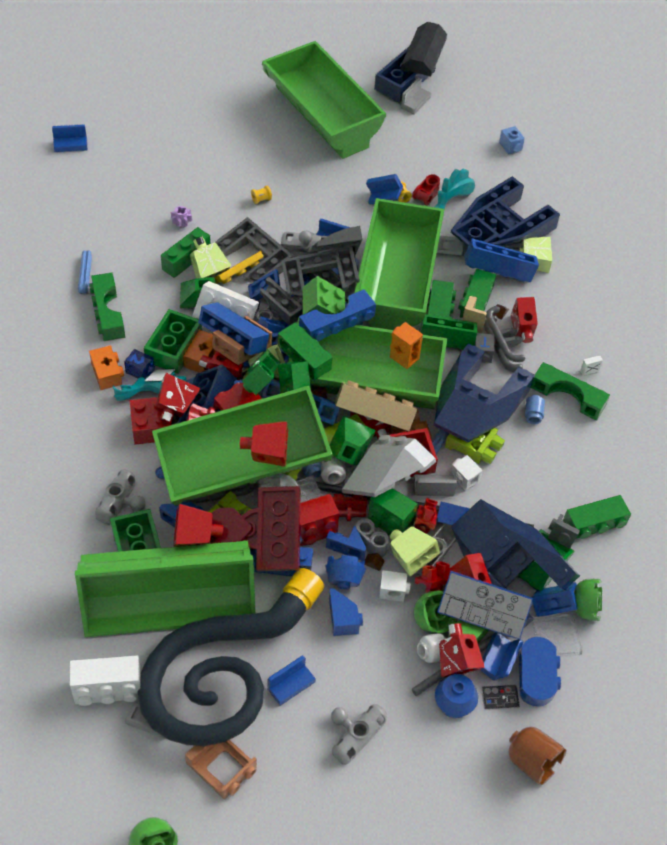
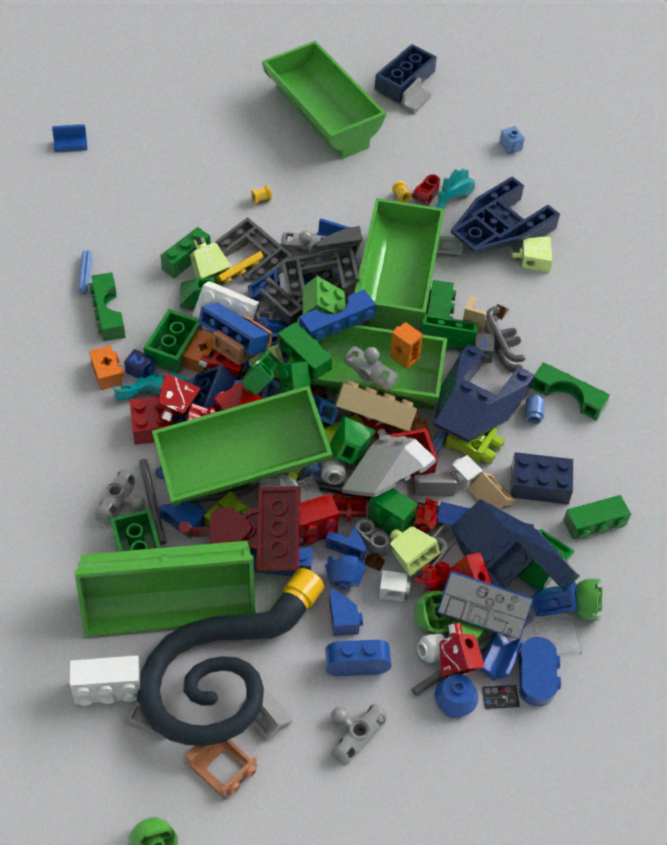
white sticker [145,369,175,381] -> none
lavender gear [171,206,192,227] -> none
red torso [173,504,223,547] -> none
red torso [240,422,289,467] -> none
blue panel [267,655,316,706] -> none
blue panel [366,174,403,205] -> none
black piece [401,22,447,77] -> none
green brick [458,268,497,318] -> none
blue brick [464,239,539,283] -> none
dark orange cylinder [508,727,567,785] -> none
red torso [510,297,538,343] -> none
dark grey bracket [548,514,580,549] -> none
white tile [580,356,603,376] -> none
none -> dark grey piece [139,459,166,545]
none -> light grey panel [239,689,292,740]
none -> blue brick [325,639,392,676]
none -> light grey piece [344,346,398,390]
none -> tan panel [468,472,516,510]
none -> dark blue brick [510,452,573,504]

